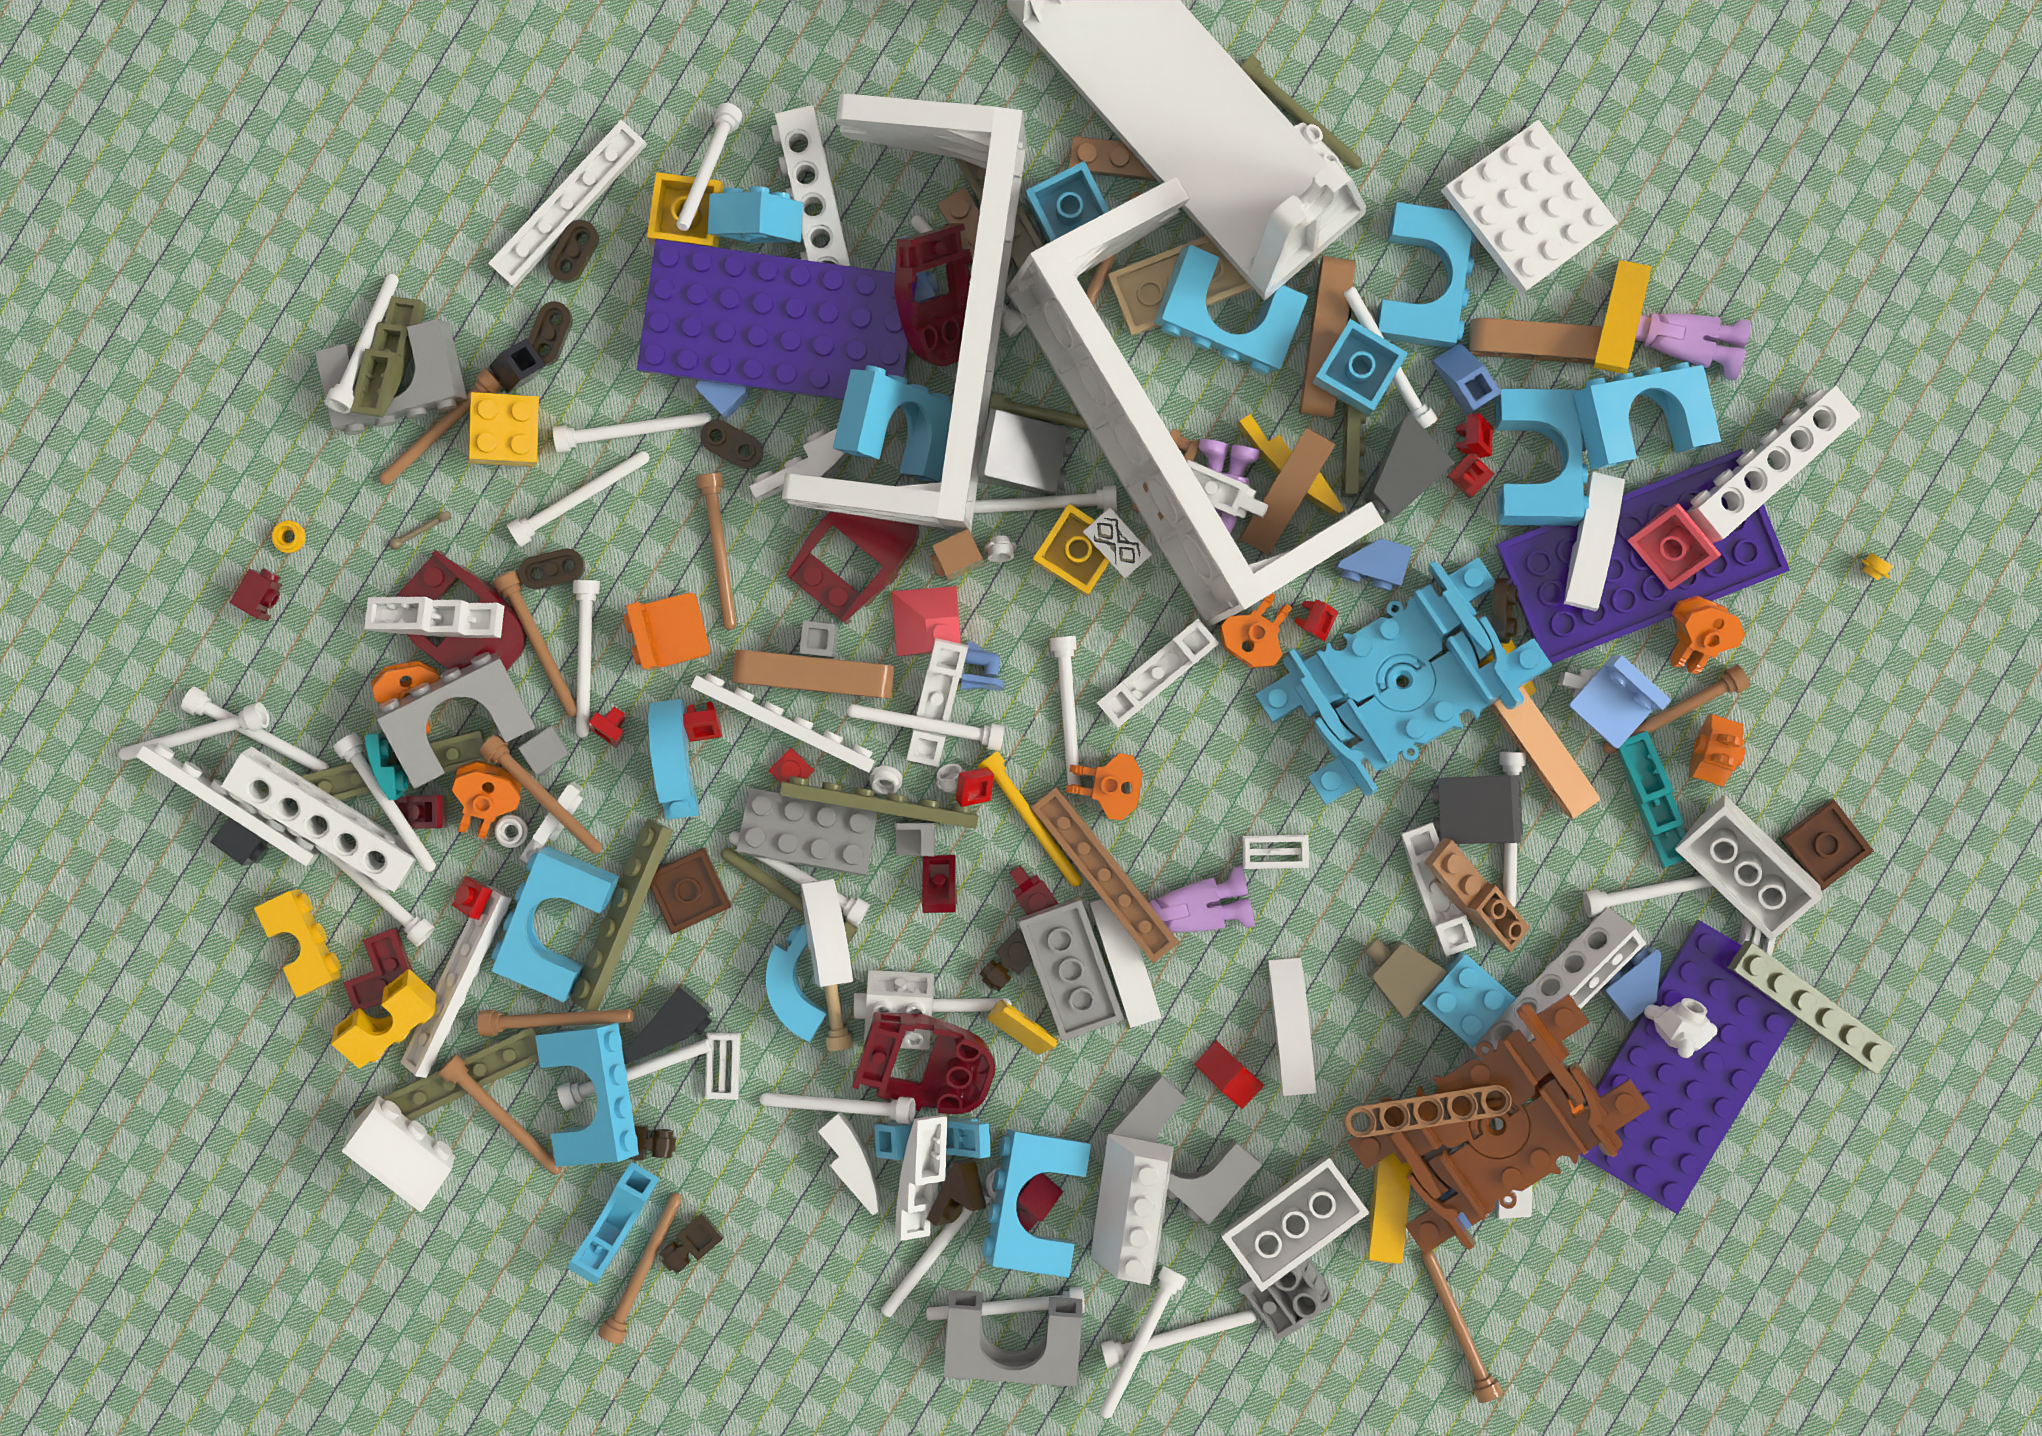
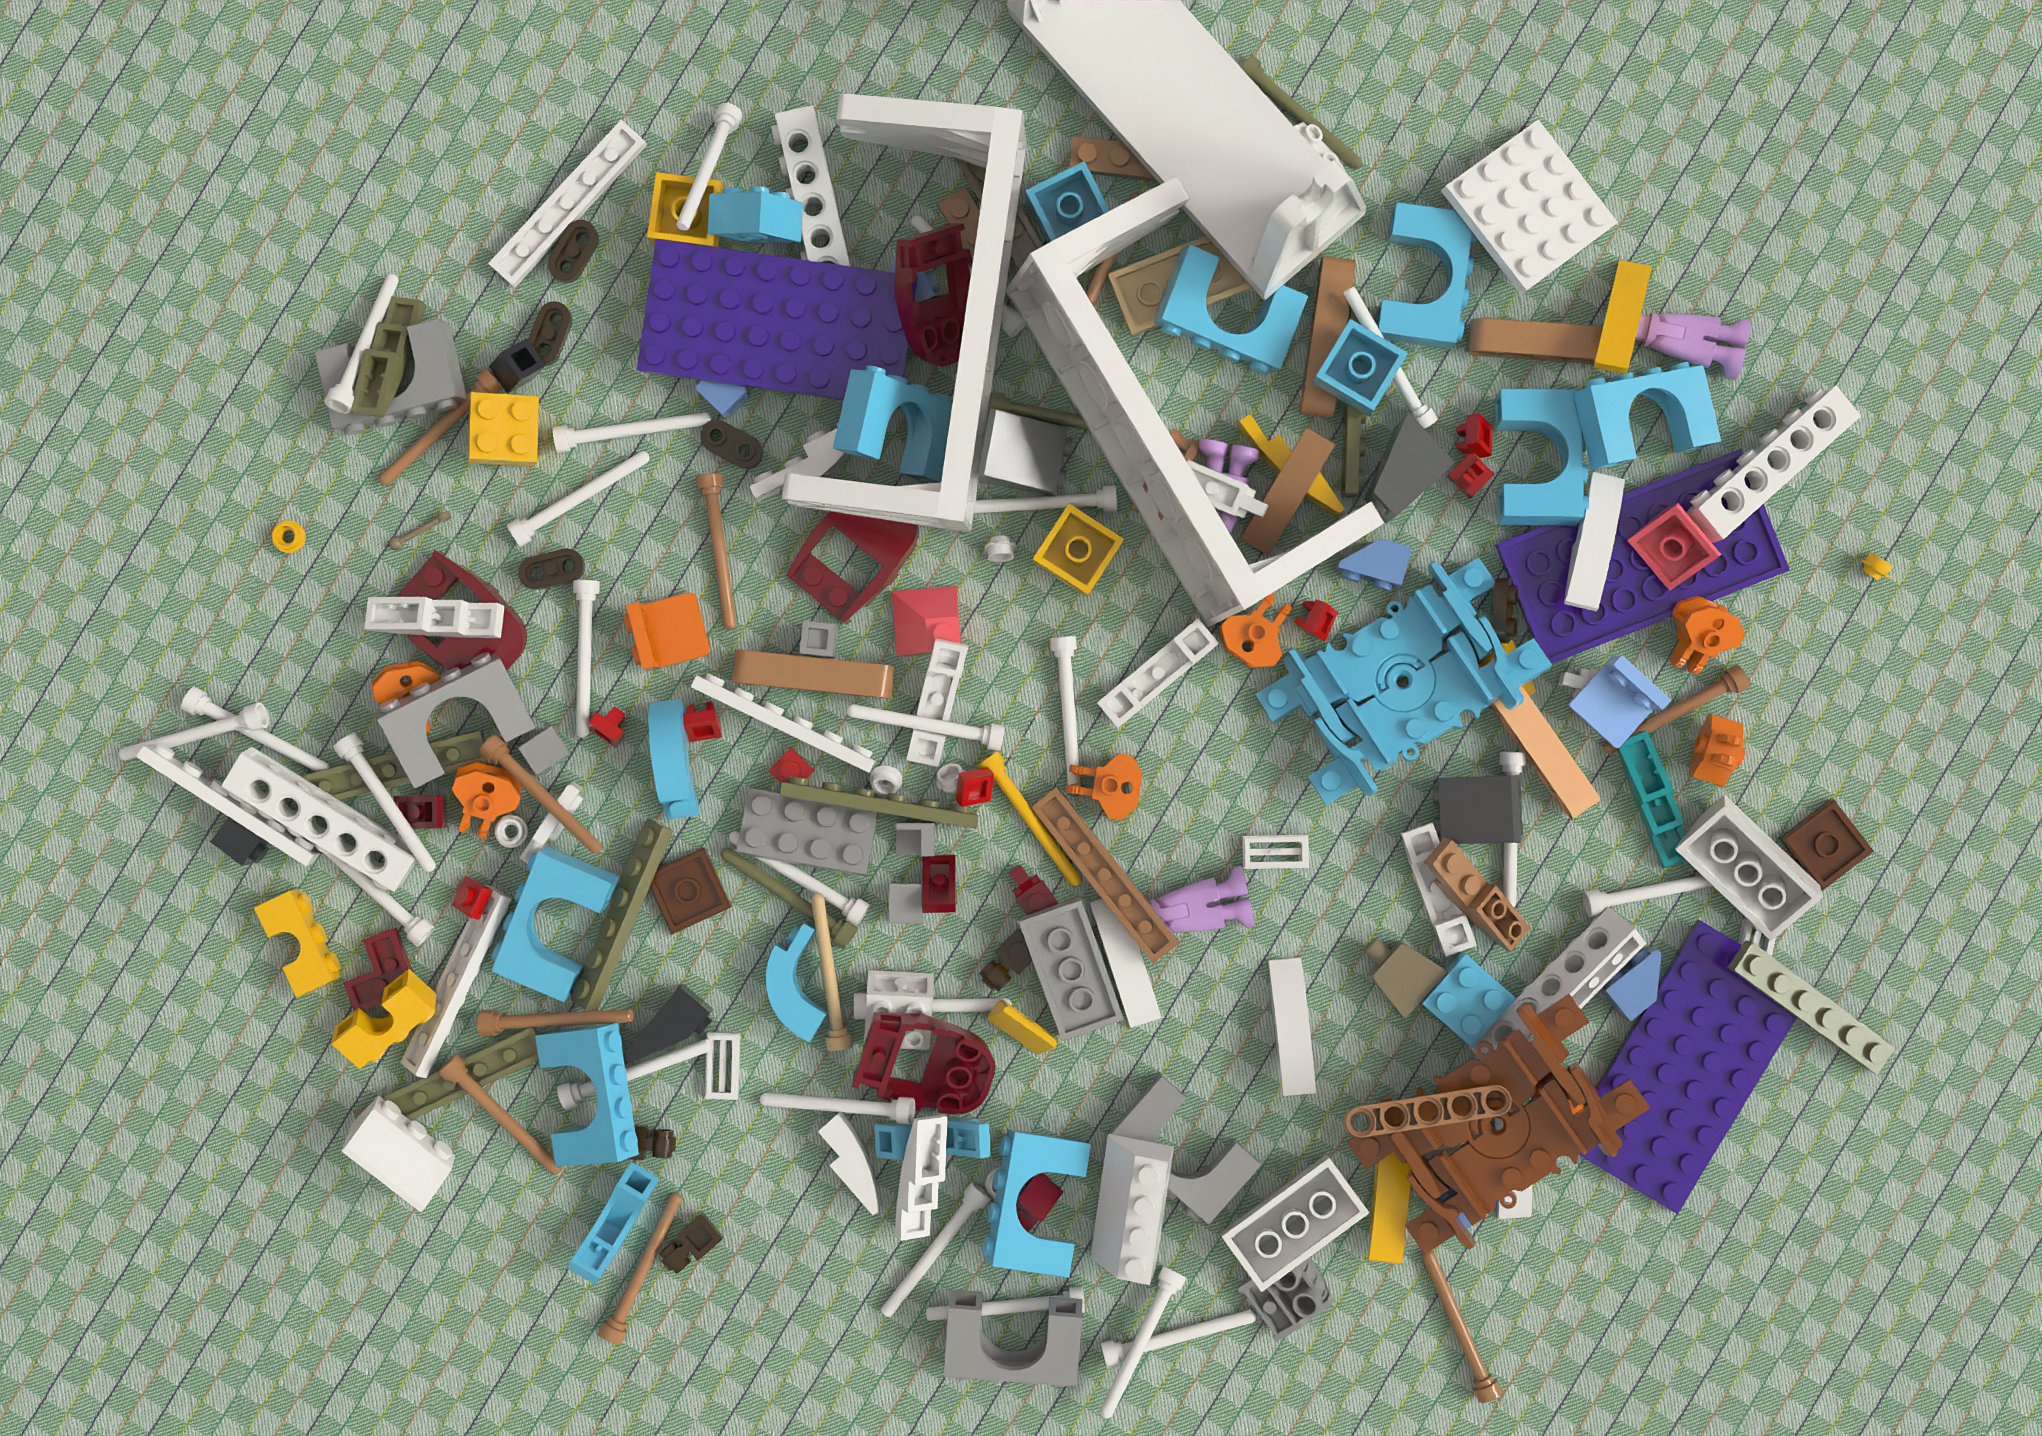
dark red brick [229,568,282,621] -> none
teal slope [365,731,408,800] -> none
medium nougat piece [492,570,577,717] -> none
white slope [800,878,853,987] -> none
dark brown slope [926,1158,986,1226] -> none
medium nougat brick [930,529,984,581] -> none
medium blue piece [960,641,1004,691] -> none
white sticker [1083,508,1152,578] -> none
red slope [1194,1040,1265,1109] -> none
medium blue slope [1431,343,1501,416] -> none
white rock [1644,998,1717,1058] -> none
none -> light grey panel [889,882,923,924]

